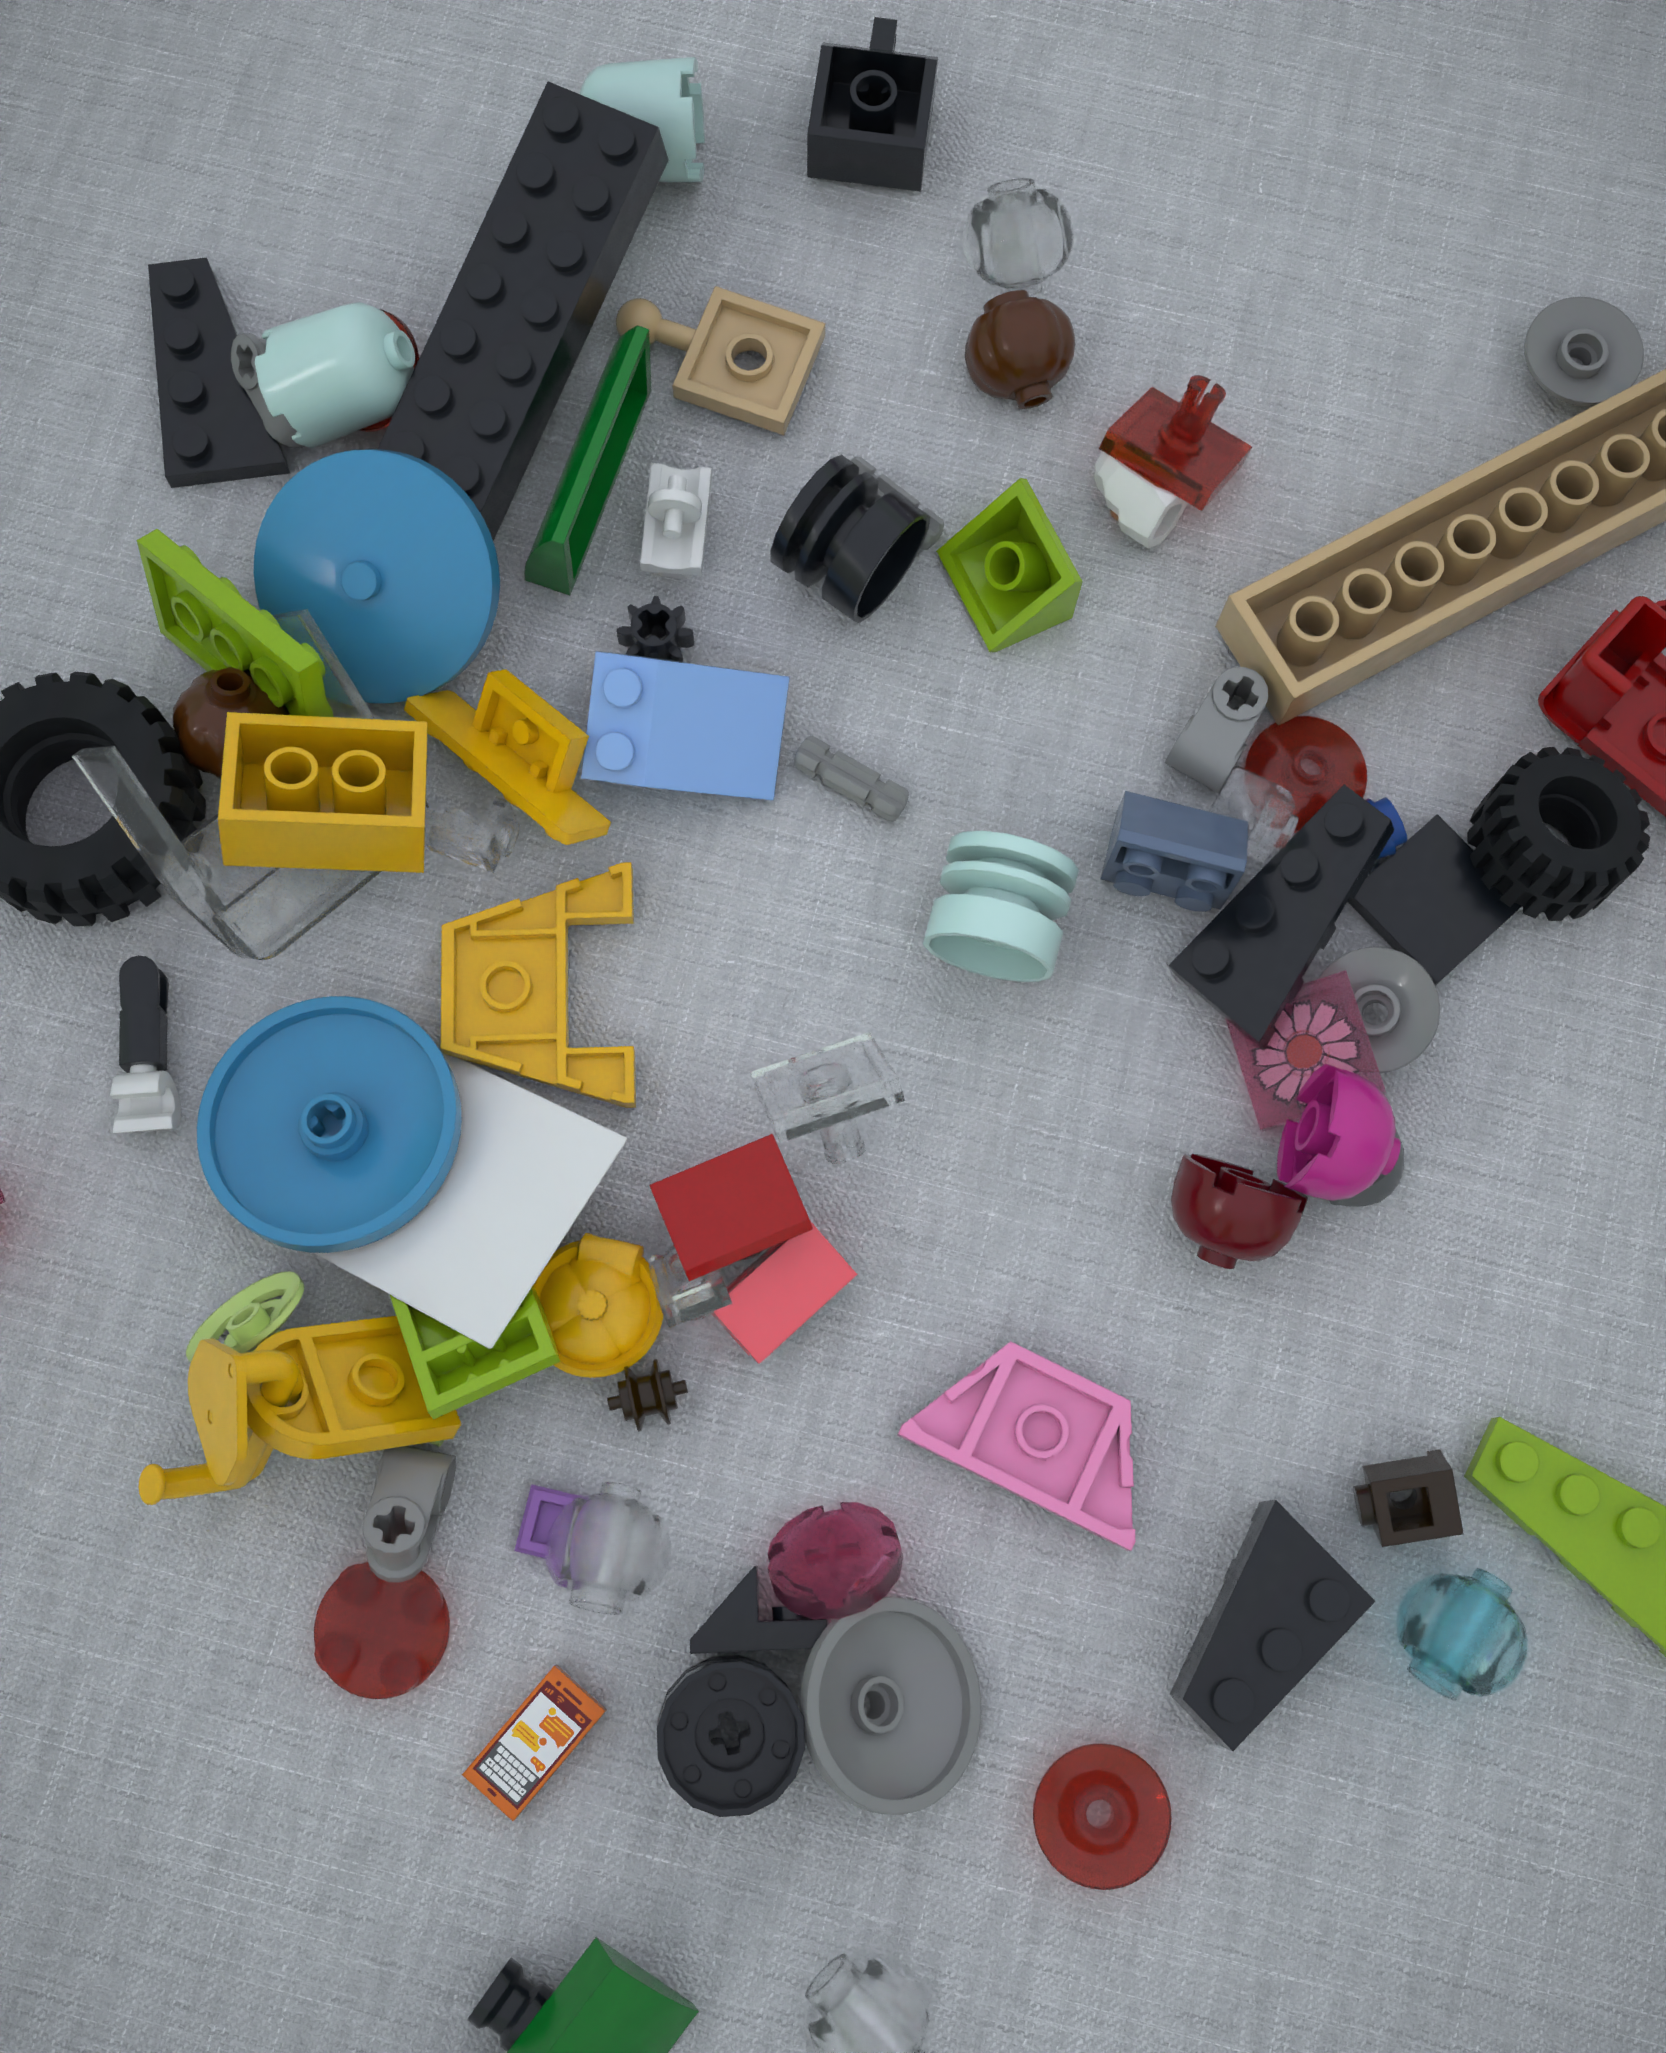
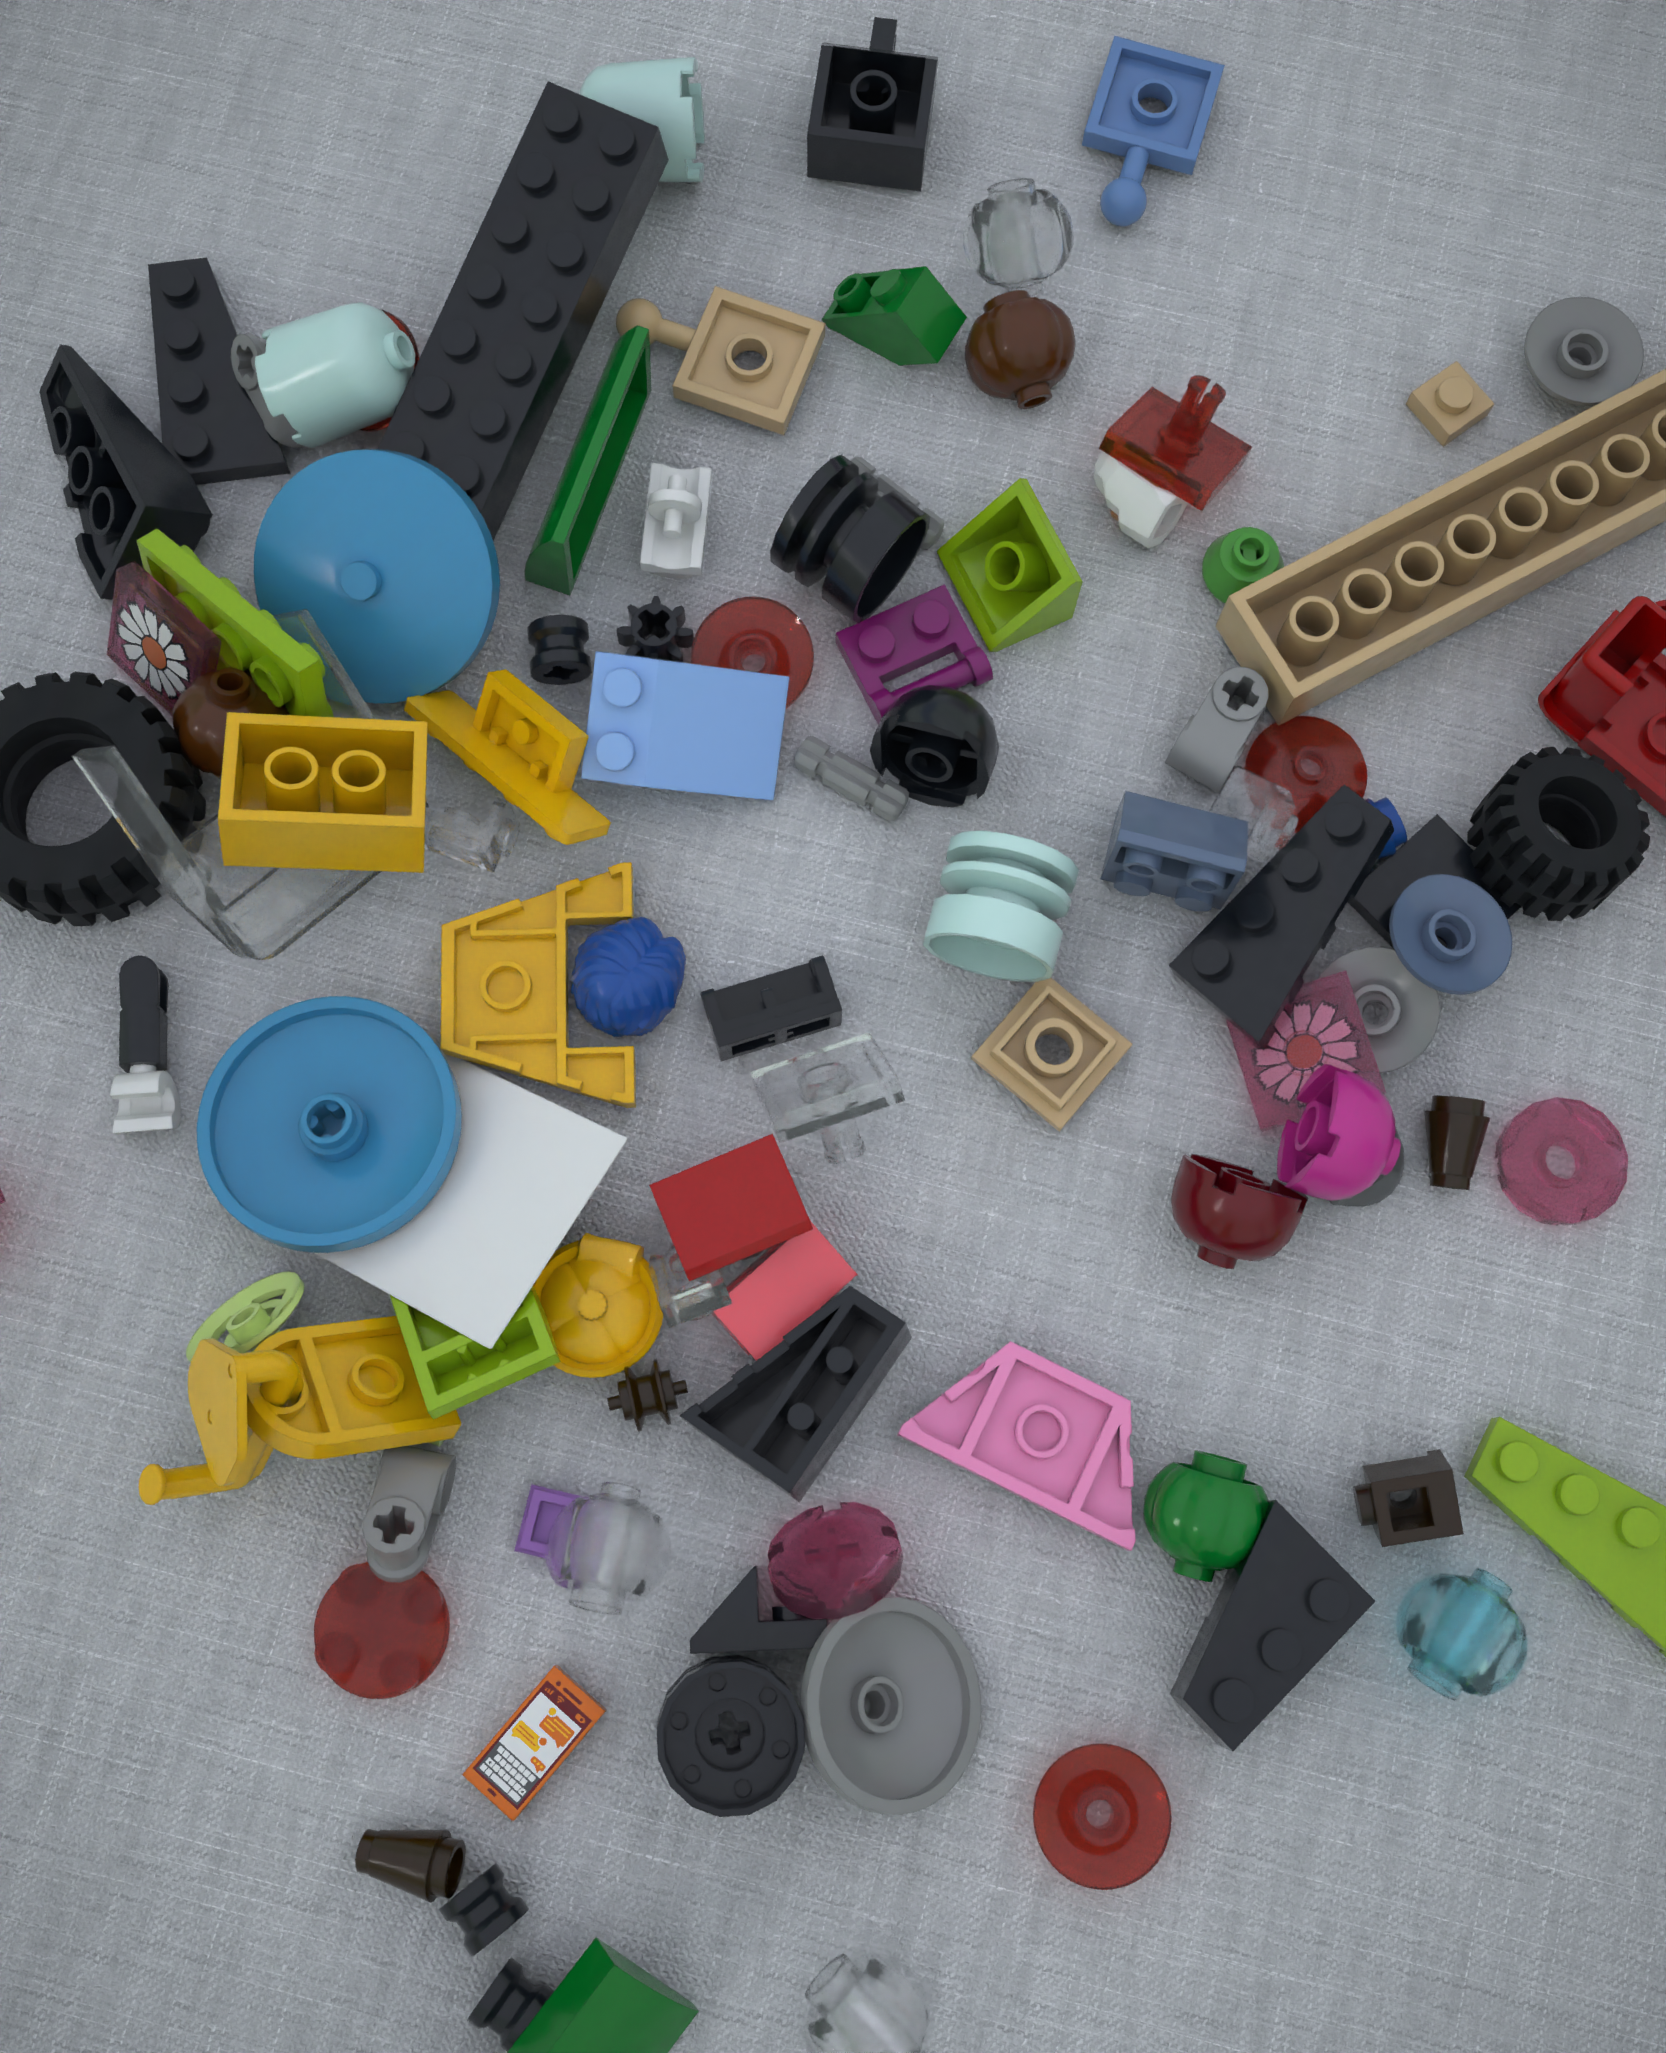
none -> black wedge [39,344,213,600]
none -> tile [107,561,222,716]
none -> dark brown cone [355,1829,466,1903]
none -> black wheel [439,1863,529,1957]
none -> black wheel [527,615,592,685]
none -> blue hair [570,917,686,1037]
none -> black wedge [680,1286,912,1503]
none -> clear red dish [691,597,814,708]
none -> black hinge [700,955,842,1062]
none -> green slope [821,266,967,366]
none -> magenta plate [835,584,993,725]
none -> black cylinder [870,685,999,807]
none -> tan piece [971,978,1133,1132]
none -> medium blue plate [1082,36,1225,227]
none -> green plant [1143,1450,1269,1582]
none -> bright green cone [1202,527,1284,603]
none -> sand blue dish [1389,874,1512,995]
none -> tan plate [1406,361,1494,447]
none -> dark brown cone [1424,1095,1490,1190]
none -> clear pink tile [1495,1097,1628,1226]

